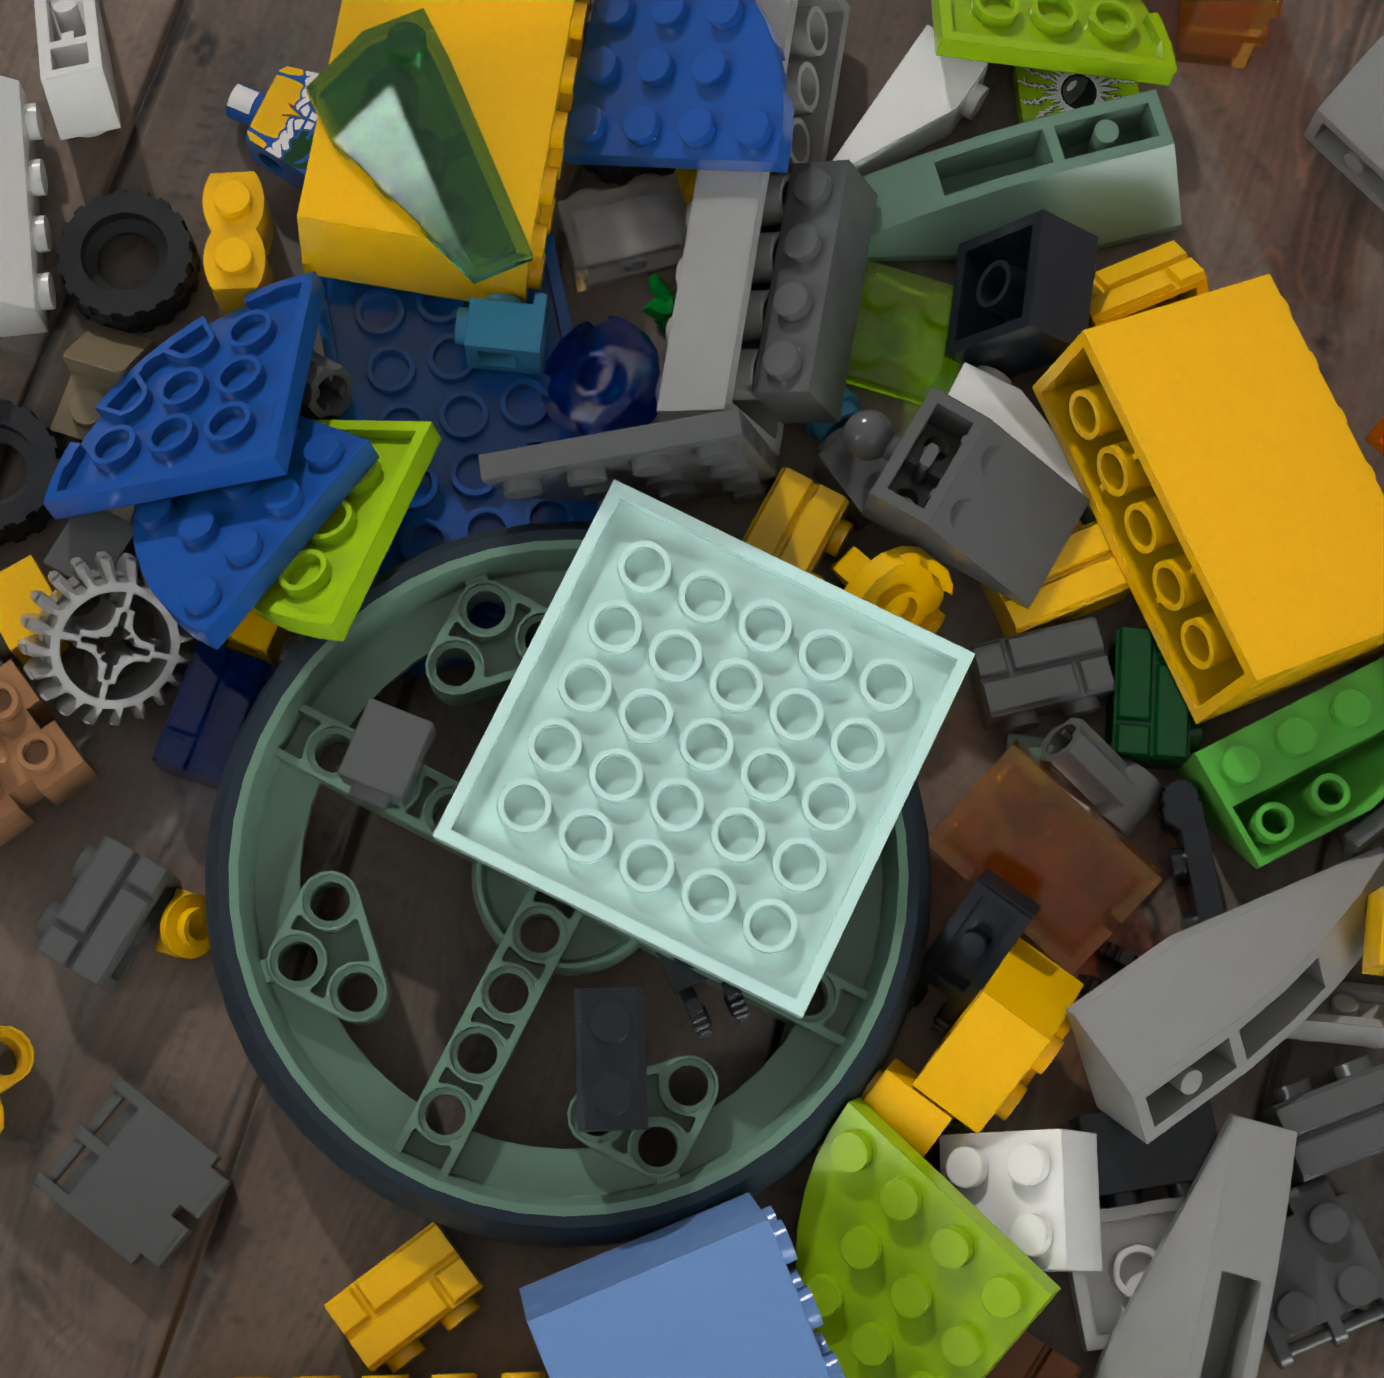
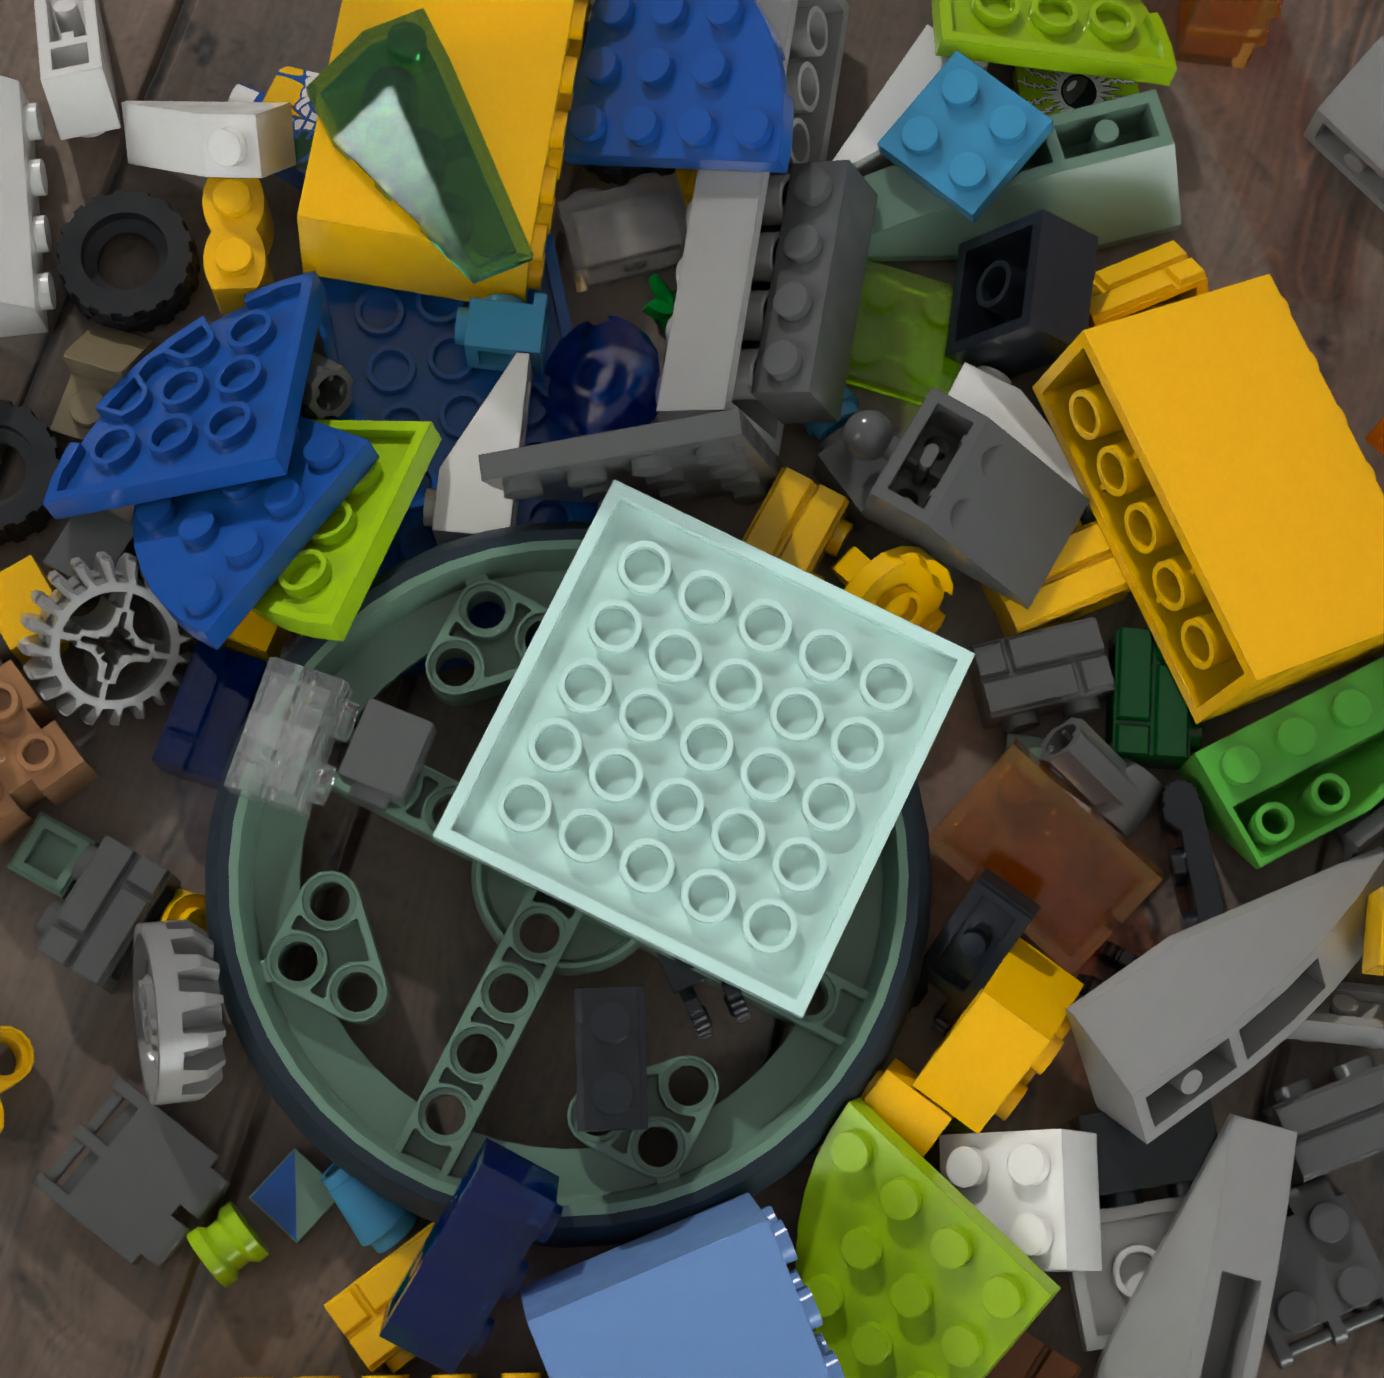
none -> sand green tile [7,811,99,900]
none -> white slope [121,101,296,178]
none -> light grey gear [132,919,226,1106]
none -> lime wheel [186,1201,270,1288]
none -> clear brick [224,657,359,818]
none -> tile [249,1148,336,1244]
none -> dark azure cone [320,1163,418,1254]
none -> clear blue brick [379,1138,563,1375]
none -> white slope [423,353,533,546]
none -> dark azure plate [877,50,1054,223]

